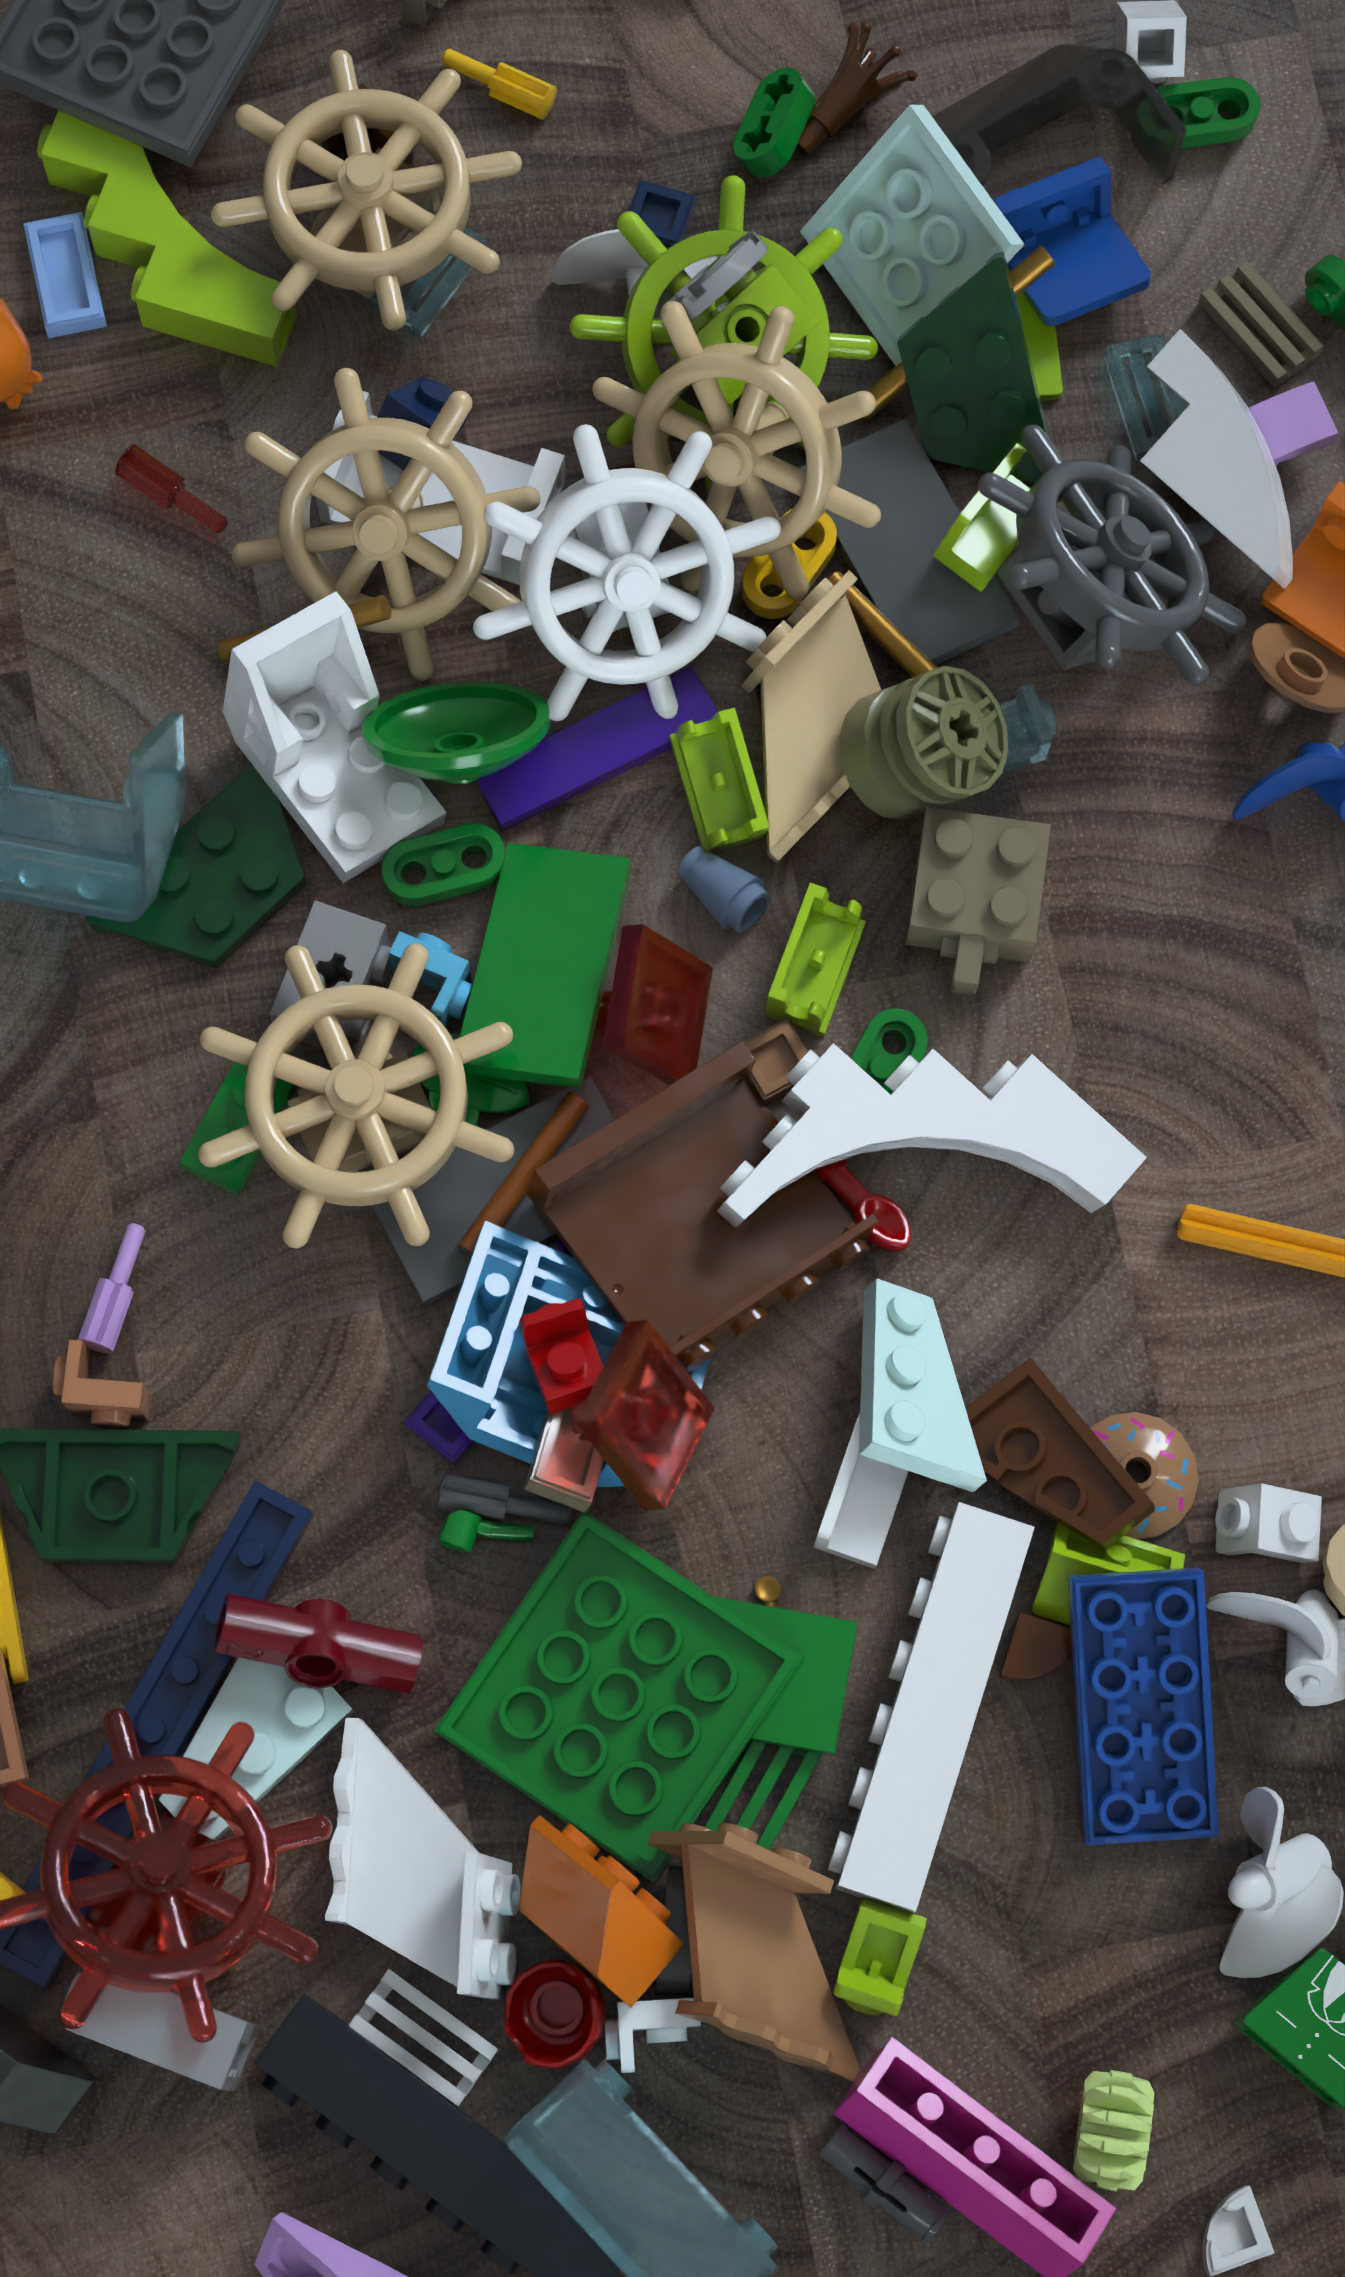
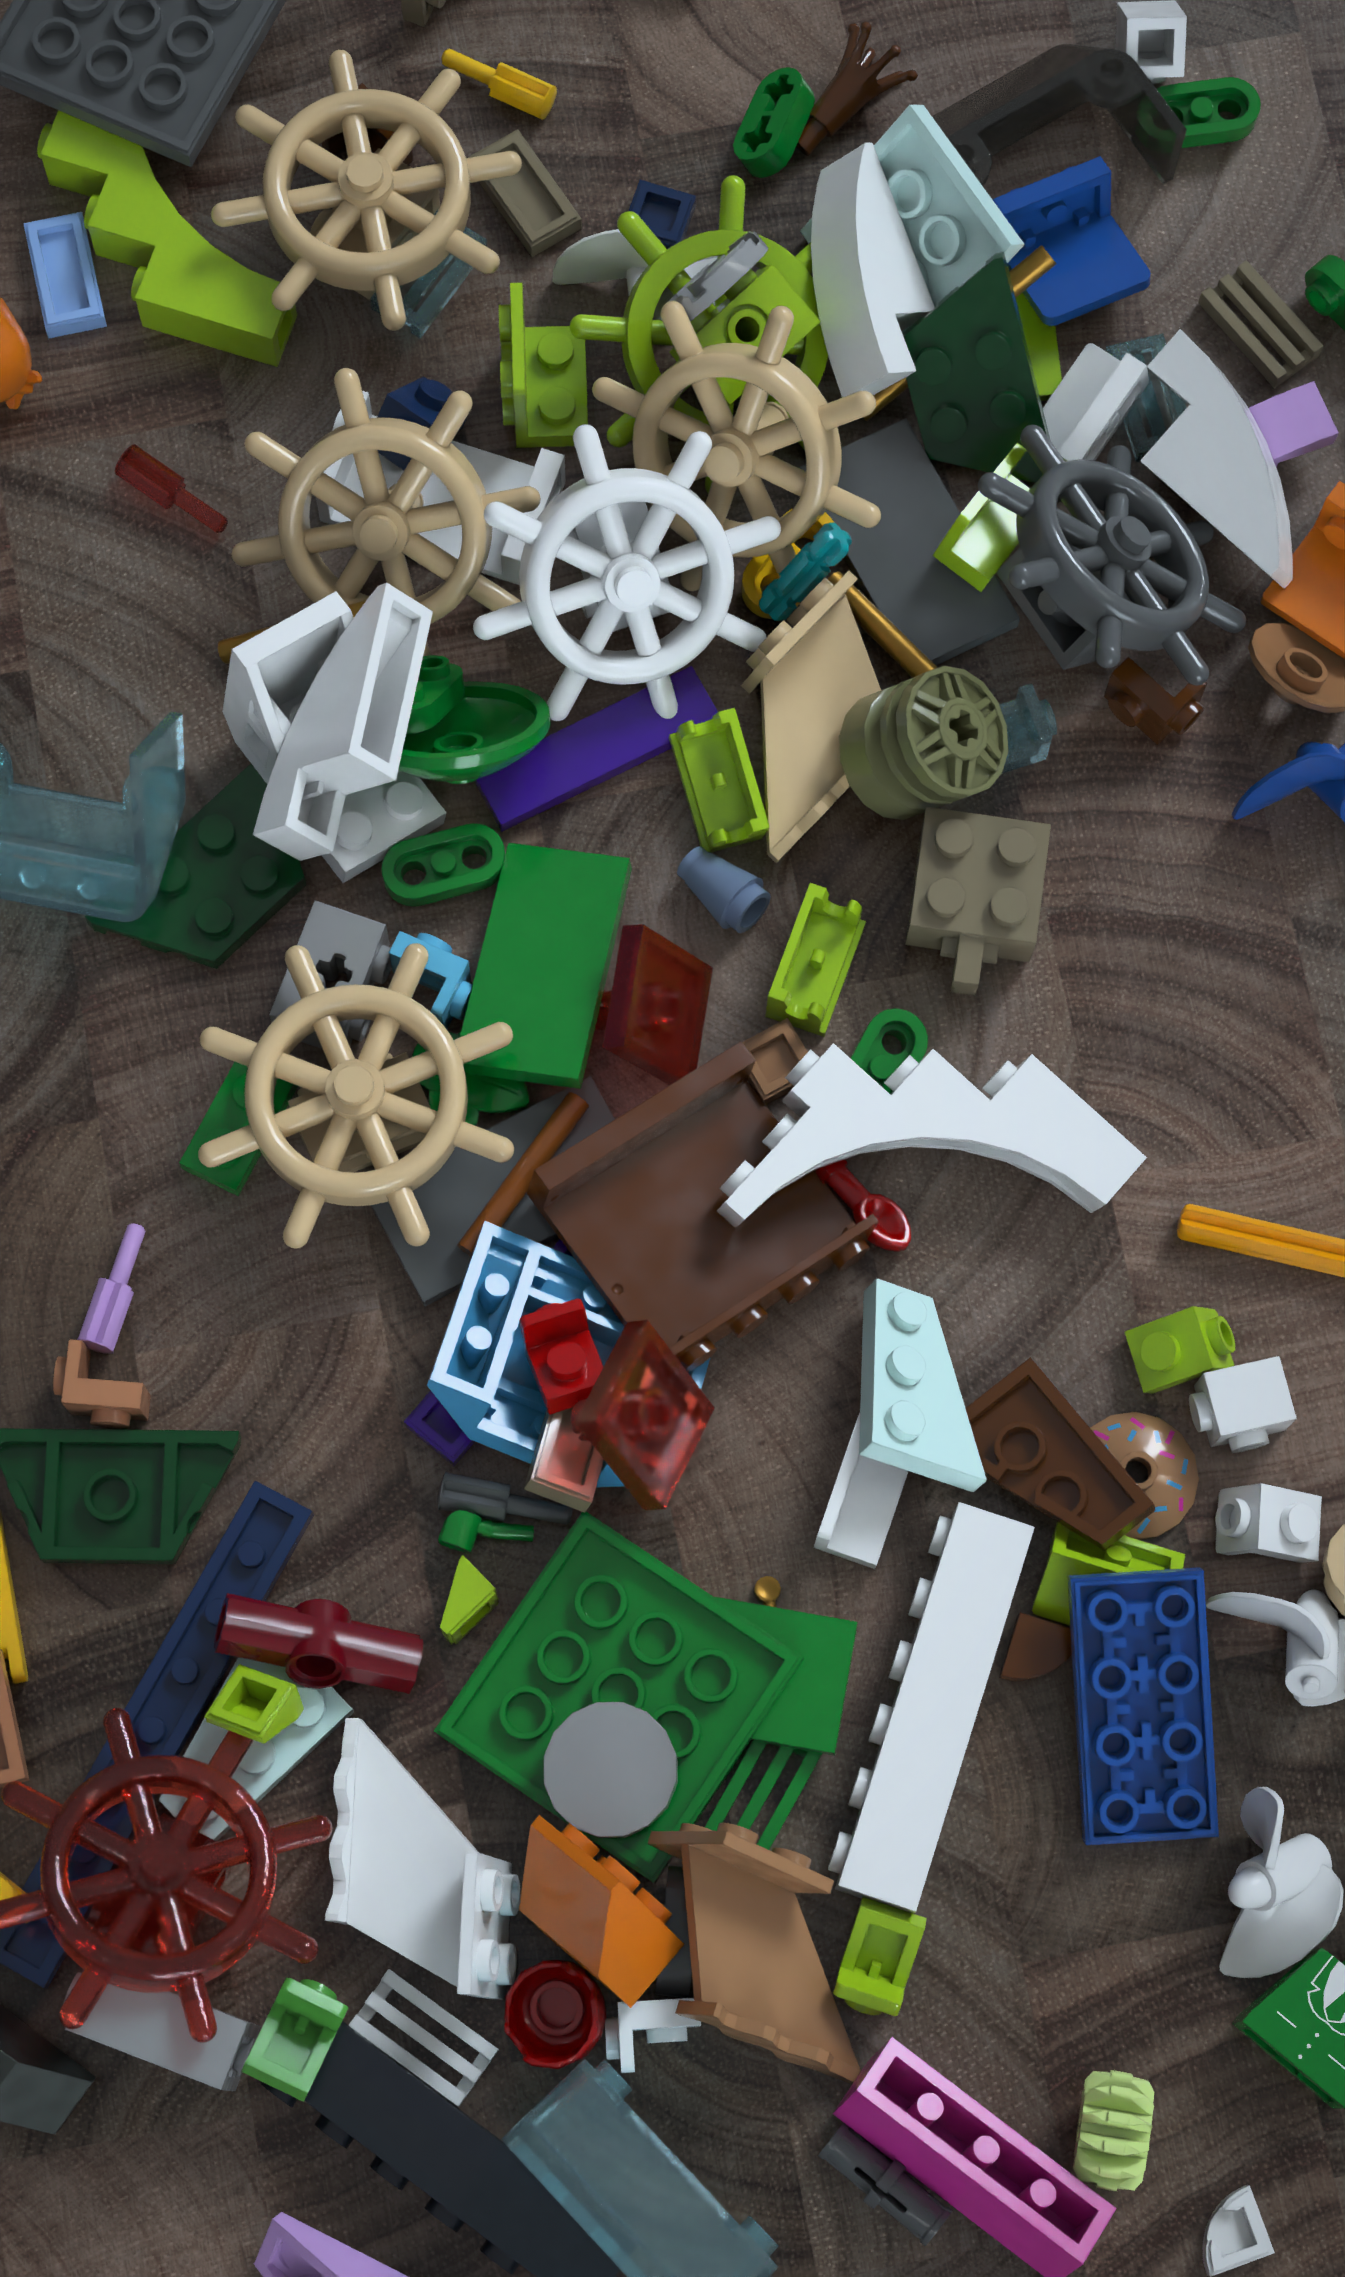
none -> lime slope [204,1664,304,1744]
none -> bright green bracket [241,1978,348,2102]
none -> white slope [253,583,433,861]
none -> green plate [406,655,465,734]
none -> lime slope [440,1555,499,1645]
none -> dark tan tile [468,129,582,257]
none -> lime bracket [499,283,588,448]
none -> light grey tile [544,1702,678,1838]
none -> teal axle [759,522,852,621]
none -> white slope [811,143,935,398]
none -> white panel [1043,343,1149,461]
none -> reddish brown bracket [1104,657,1207,745]
none -> lime bracket [1124,1306,1235,1394]
none -> white brick [1189,1356,1297,1453]

